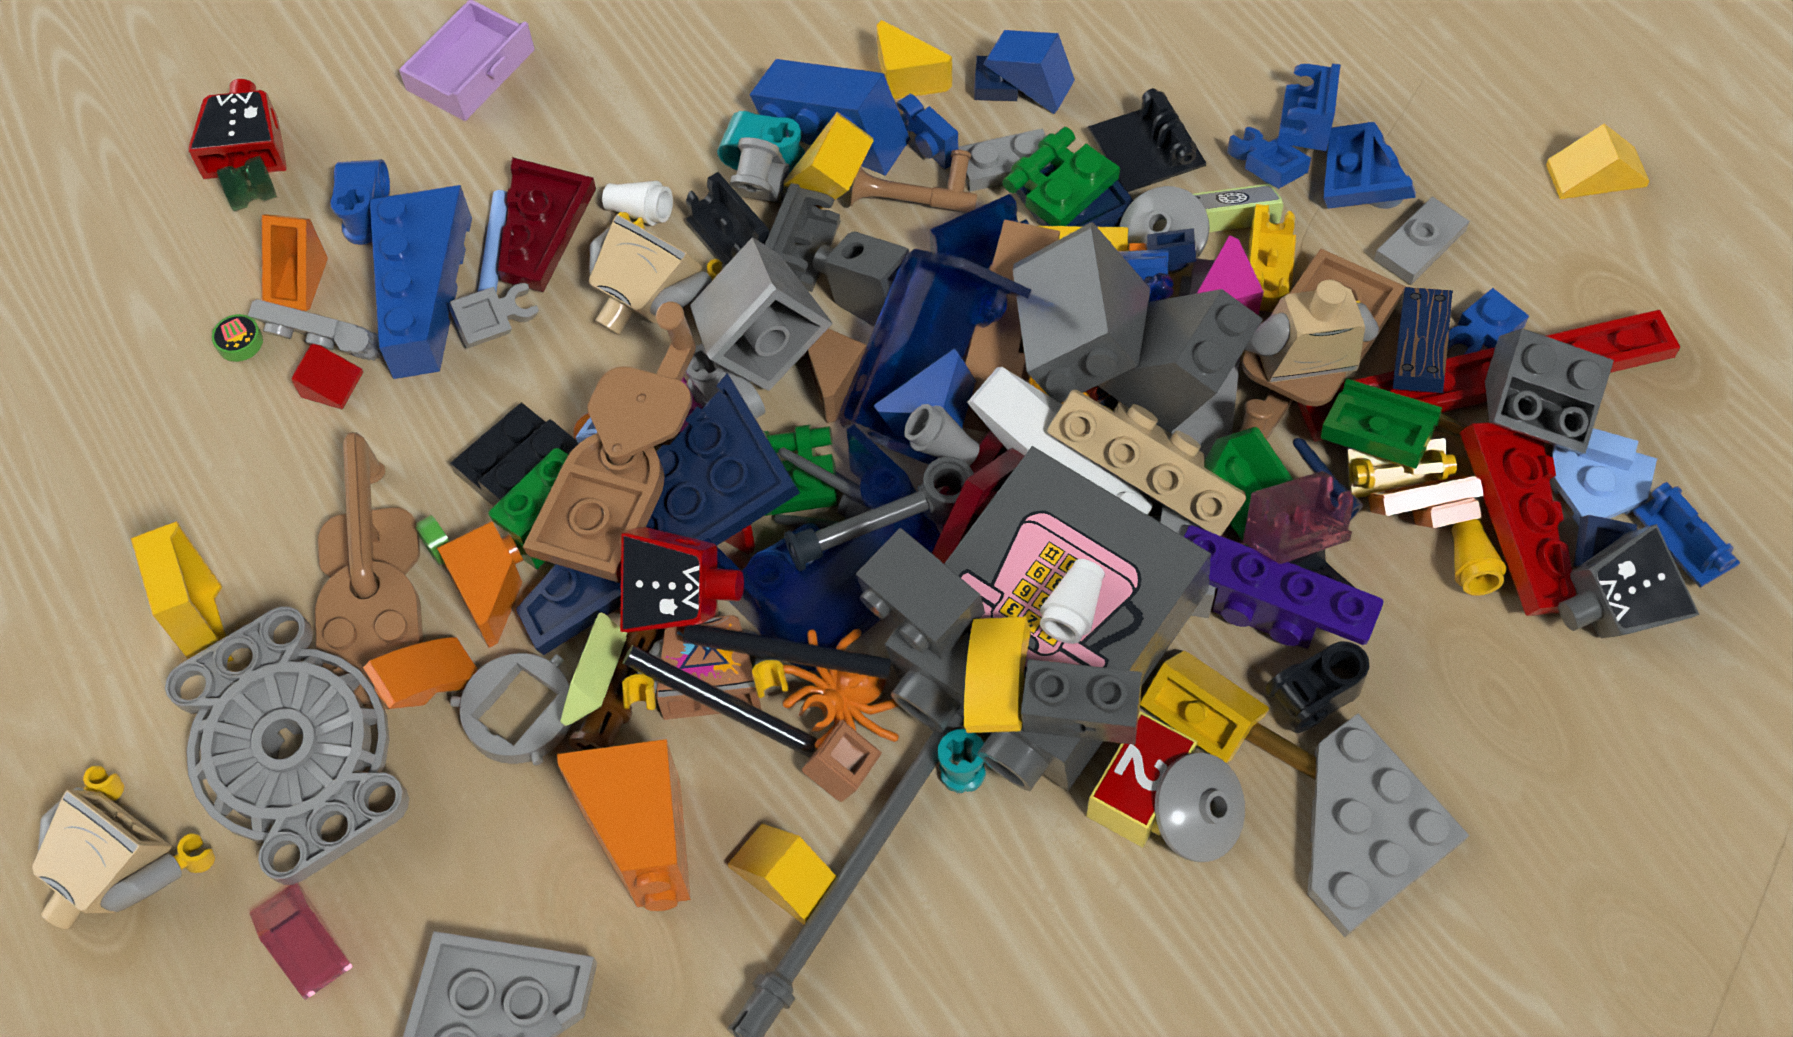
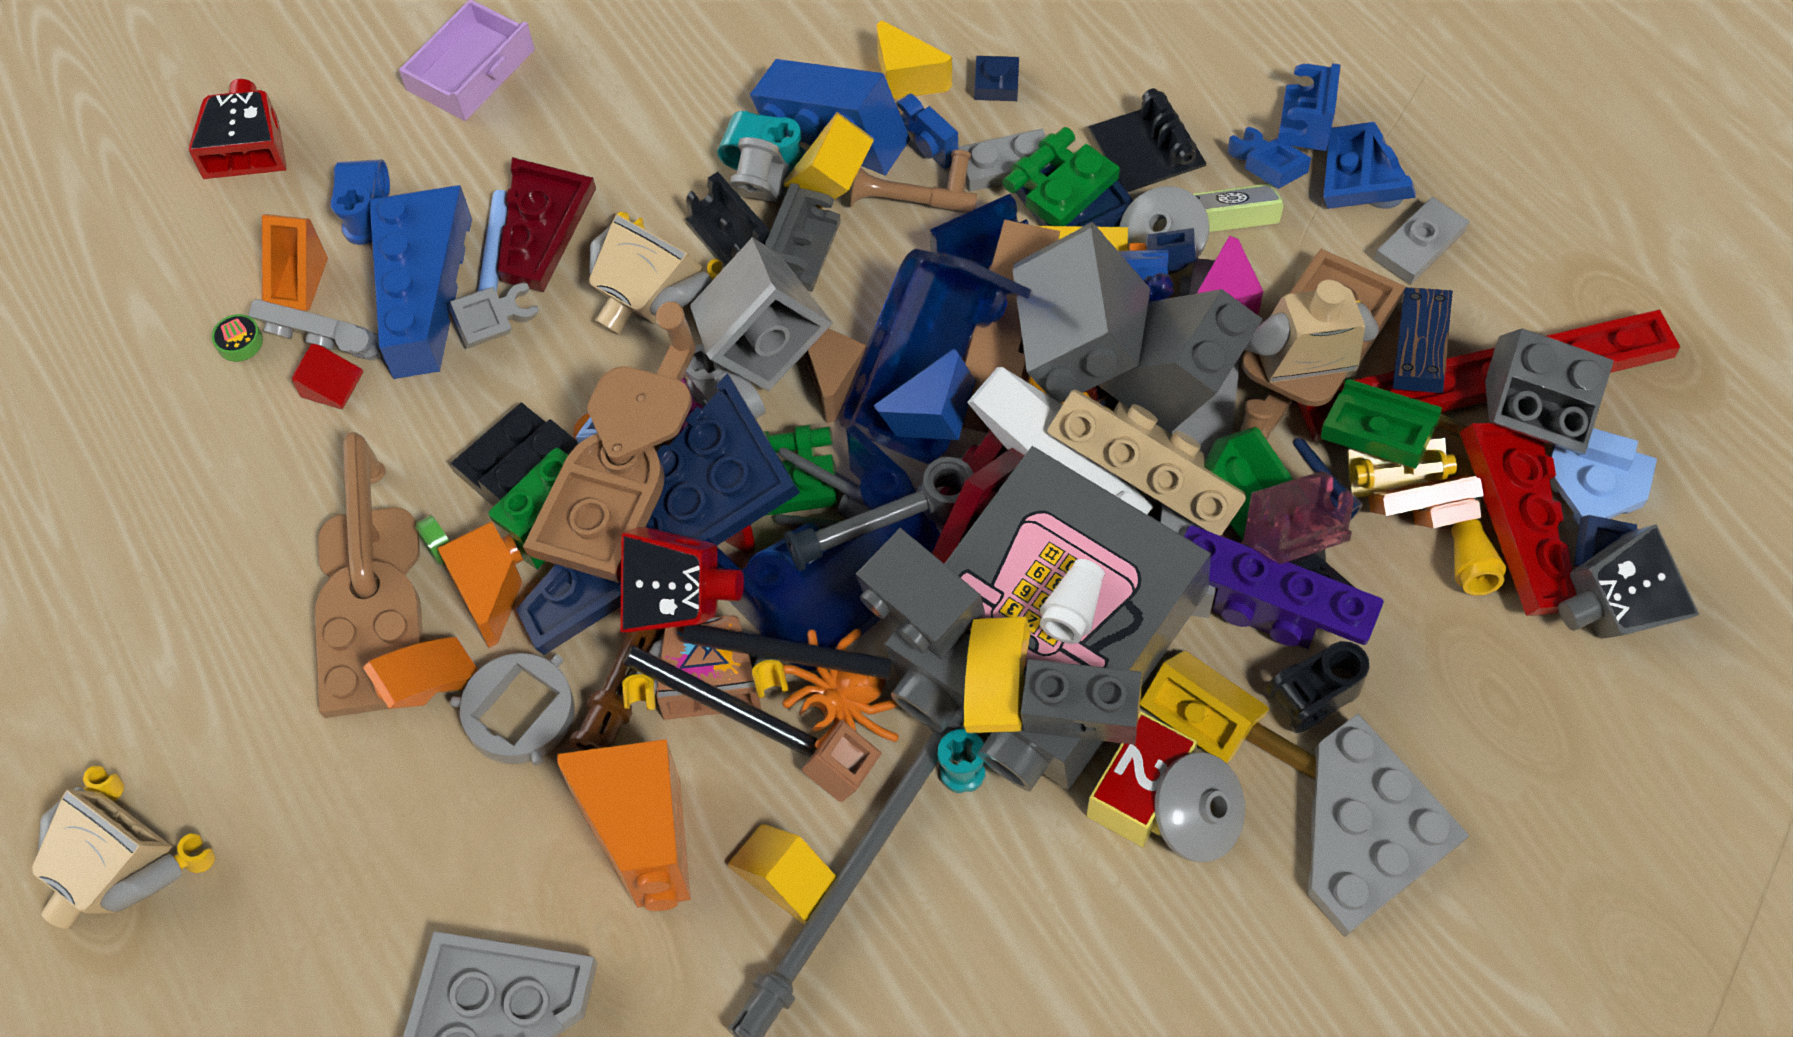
yellow container [131,521,234,663] -> none
light grey piece [165,607,409,885] -> none
clear green wheel [216,155,277,212] -> none
clear pink slope [249,882,353,1000] -> none
yellowish green slope [560,612,627,726] -> none
white cone [602,181,673,226] -> none
dark grey torso [813,231,922,339] -> none
light grey cone [905,404,979,466] -> none
blue slope [983,30,1075,114] -> none
yellow hinge [1247,204,1296,312] -> none
blue plate [1447,288,1529,354] -> none
yellow slope [1546,123,1650,199] -> none
blue hinge [1633,482,1740,588] -> none

